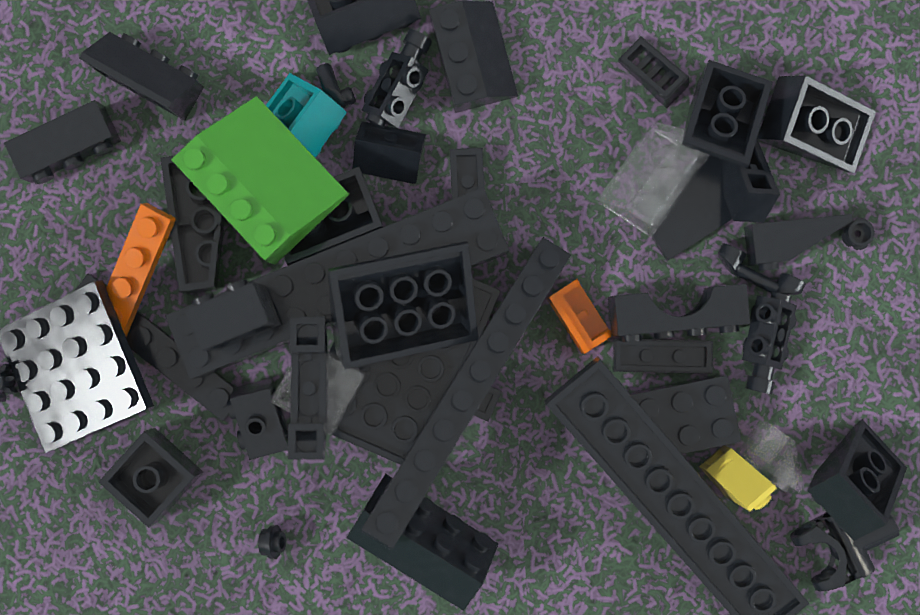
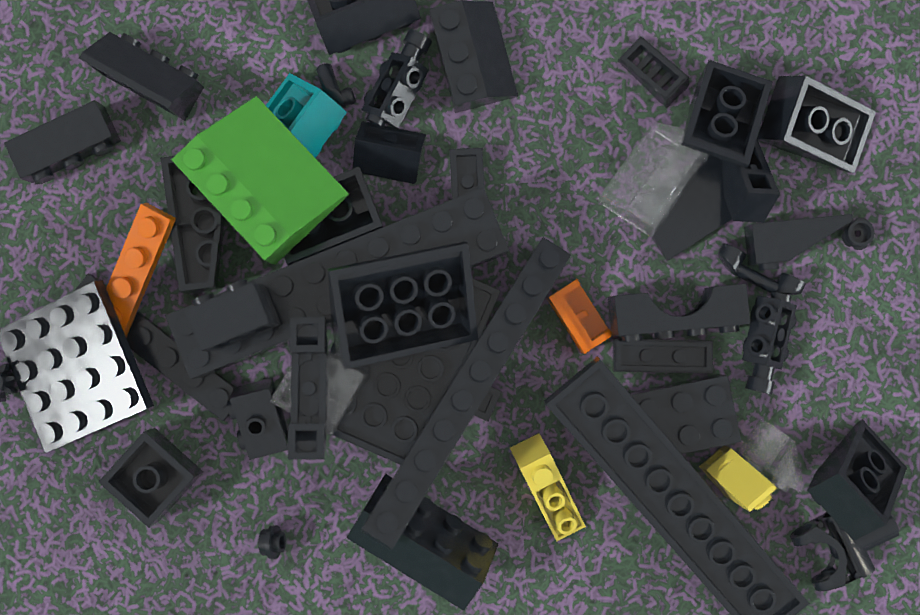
none -> light yellow slope [510,433,586,541]

